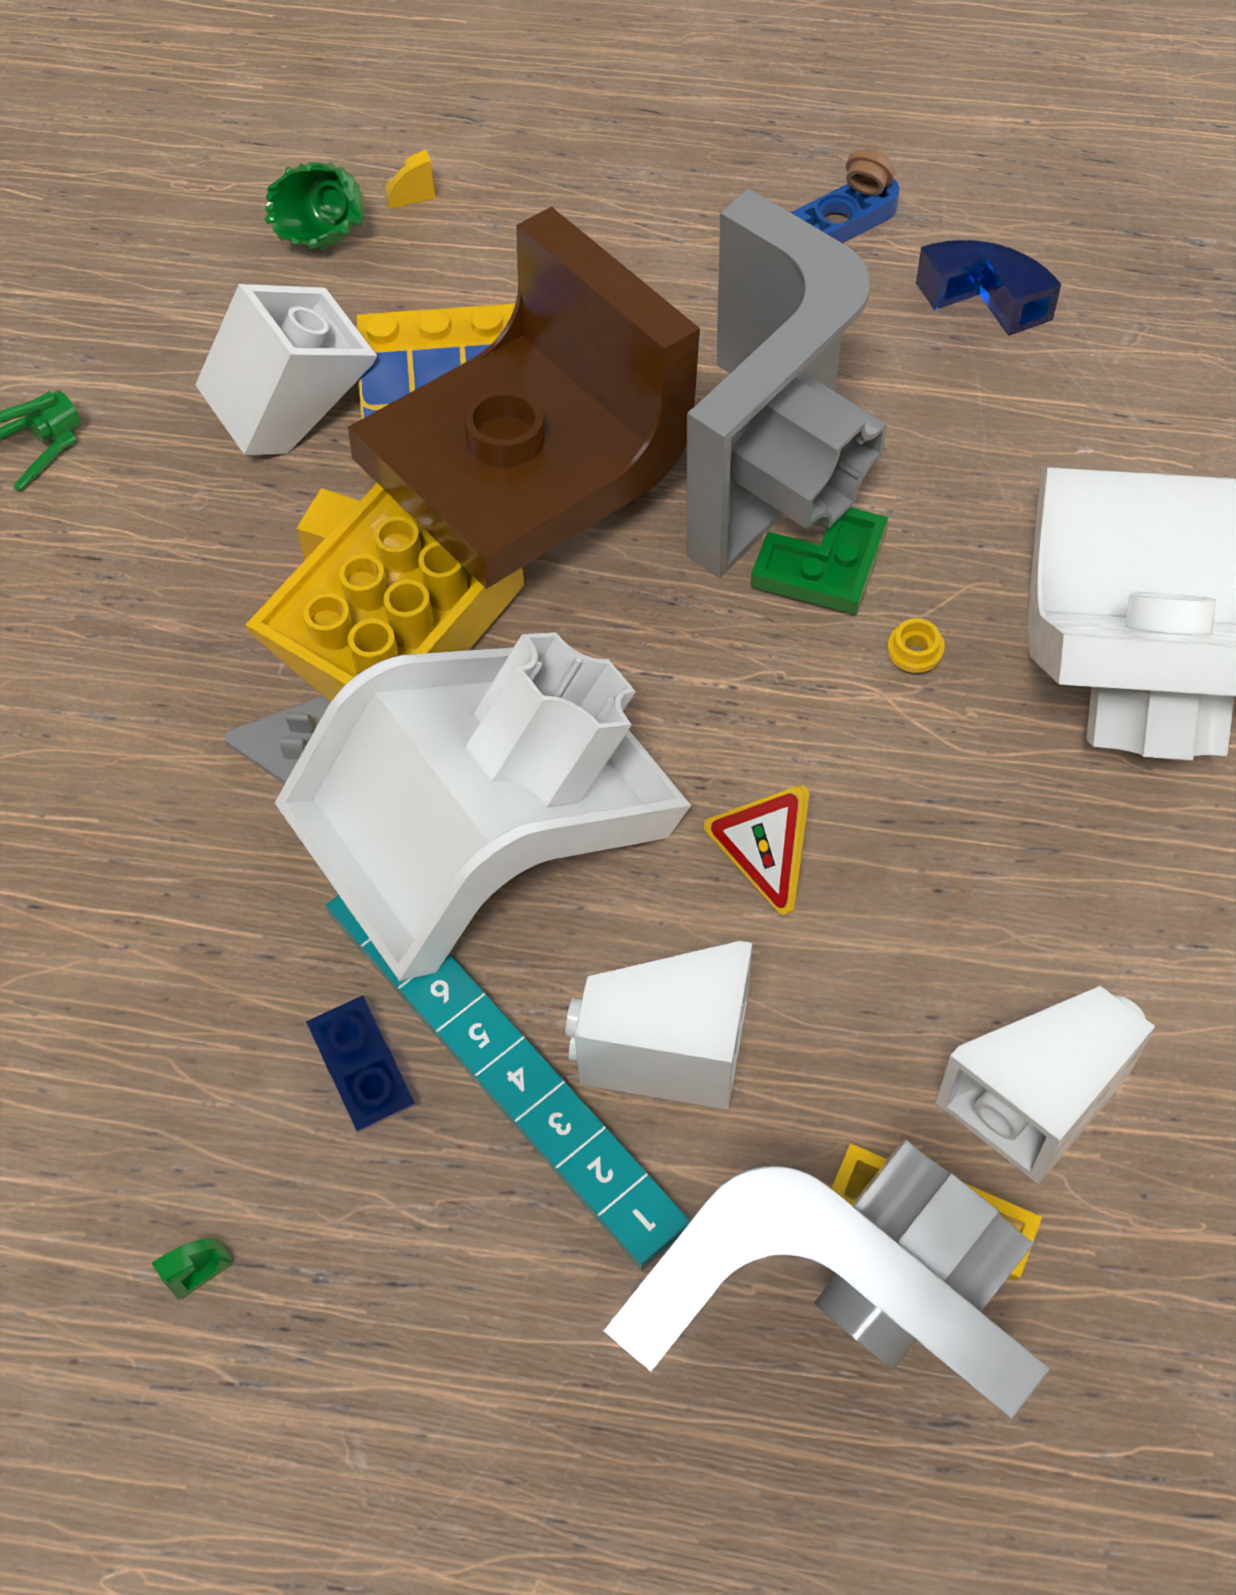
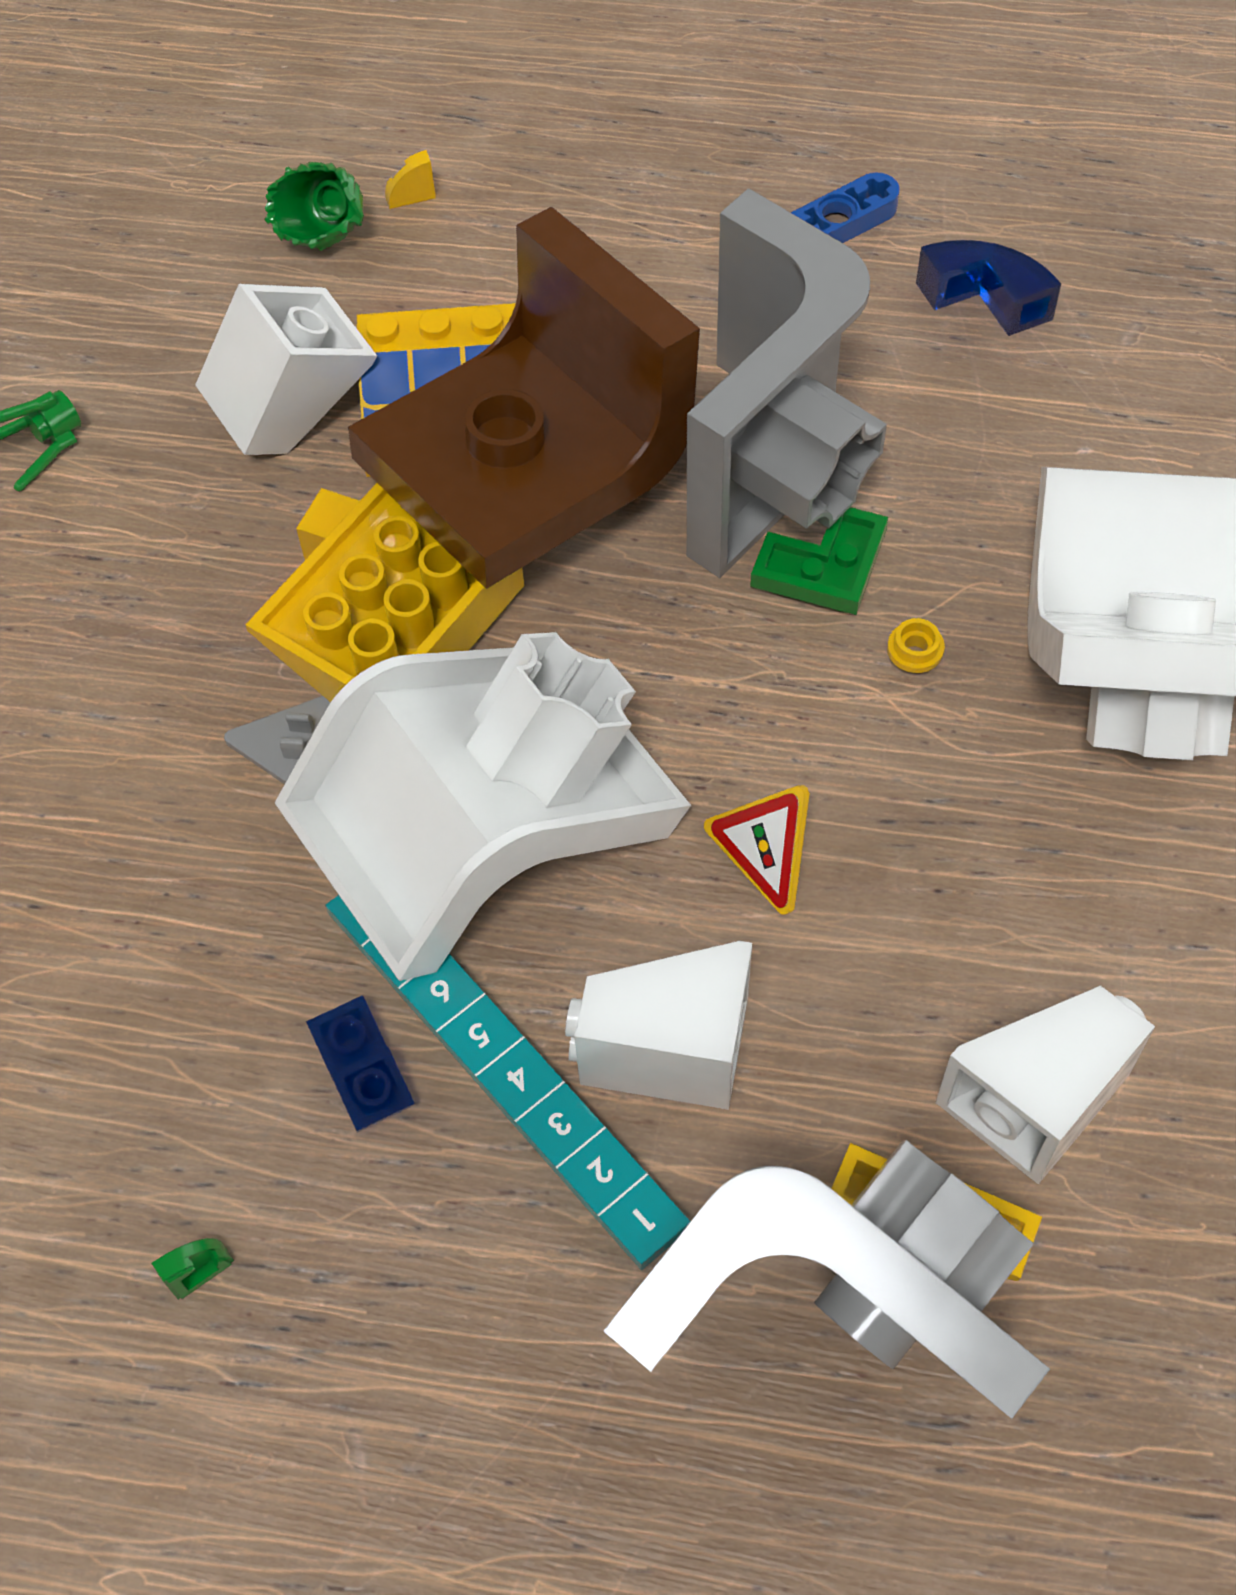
medium nougat plate [846,149,895,195] -> none

